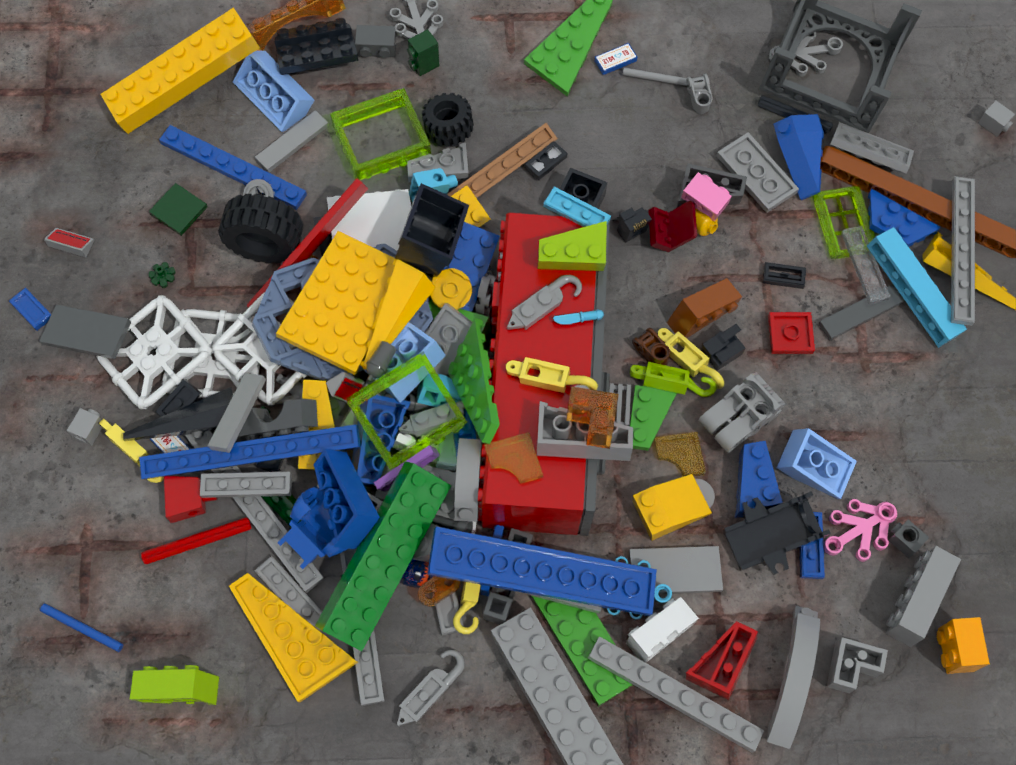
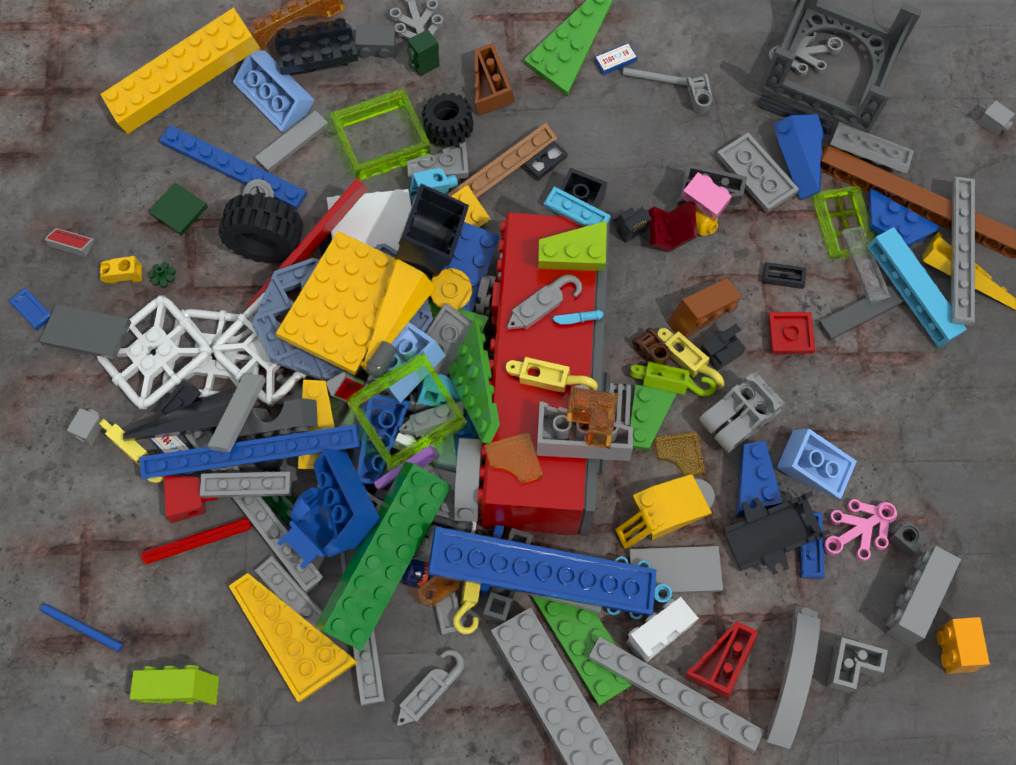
none -> yellow leg [100,256,142,284]
none -> dark orange wedge [475,43,515,116]
none -> yellow tile [615,508,658,549]

